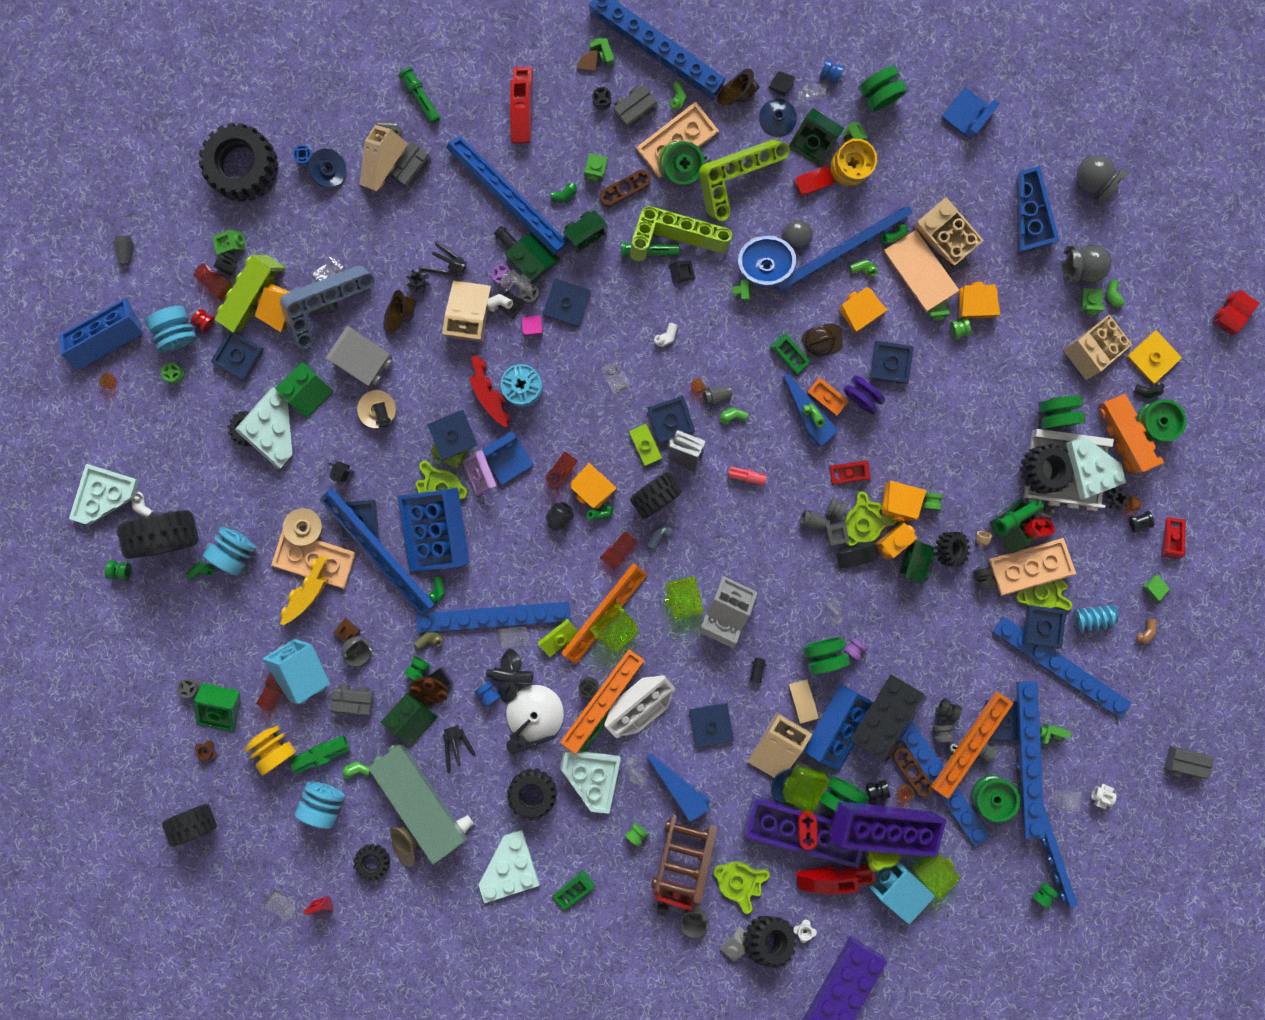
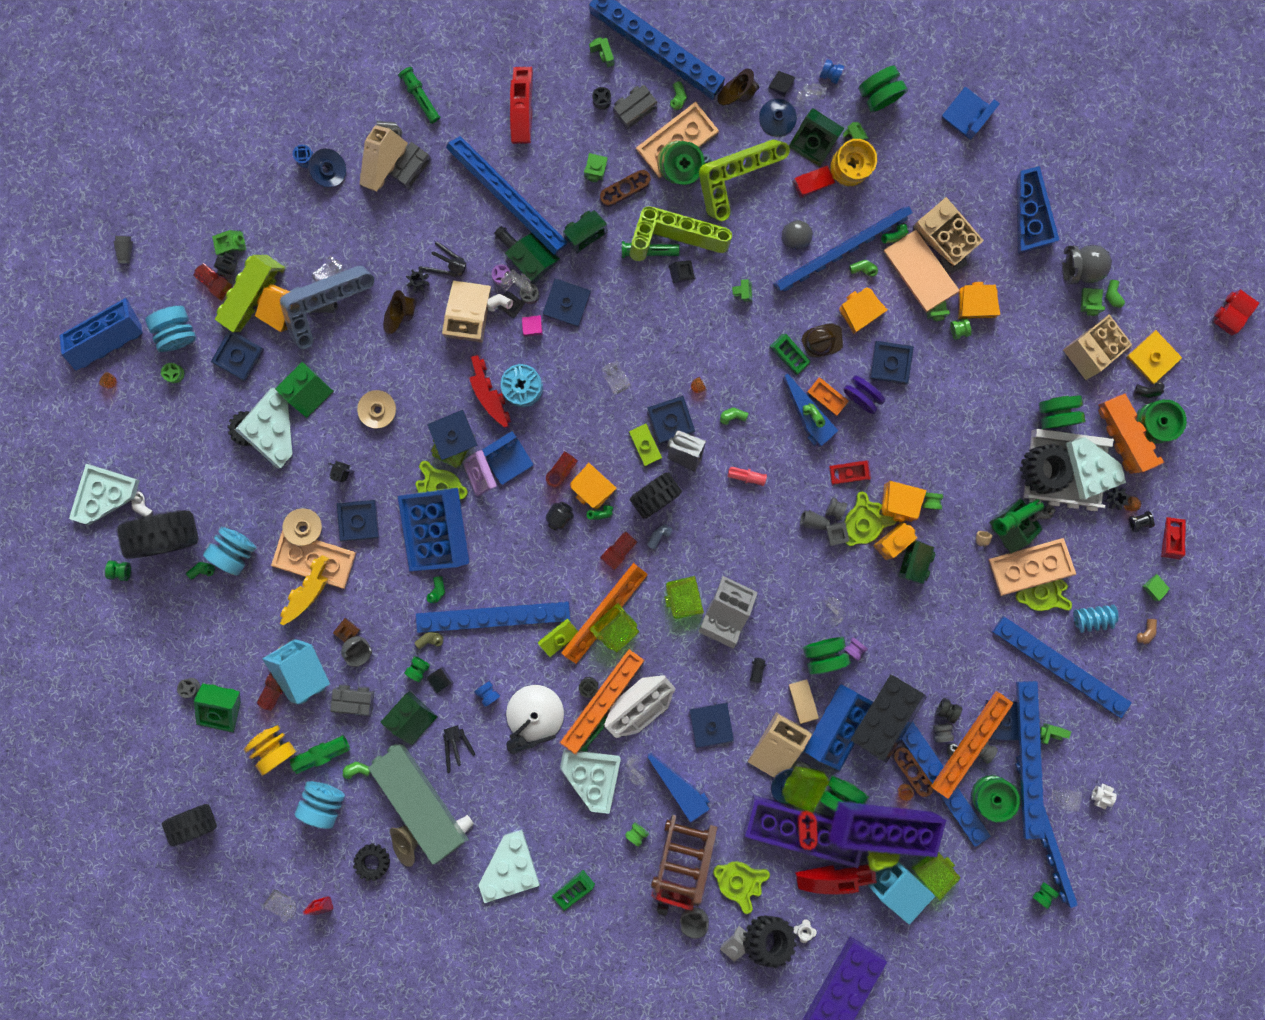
red wheel [191,309,215,333] -> none
reddish brown plate [195,740,217,762] -> none
black tyre [199,123,278,202] -> none
blue plate [319,488,434,616] -> none
light grey slope [326,325,393,388] -> none
black pin [373,402,391,428] -> none
reddish brown dish [409,677,449,707] -> none
black plant [486,648,534,703] -> none
clear bracket [497,627,529,649] -> none
black tyre [507,768,557,821] -> none
green arm [551,182,577,202] -> none
medium nougat tile [577,50,598,71] -> none
white arm [654,323,678,347] -> none
dark grey cone [703,386,733,406] -> none
blue dish [738,236,796,287] -> none
black slope [836,541,879,568] -> none
black wheel [866,779,890,803] -> none
black tyre [935,532,971,566] -> none
pearl dark grey wheel [973,567,996,590] -> none
dark blue plate [1022,605,1066,649] -> none
red beam [1025,518,1055,539] -> none
dark grey tile [1076,155,1128,204] -> none
dark grey brick [1165,746,1214,782] -> none

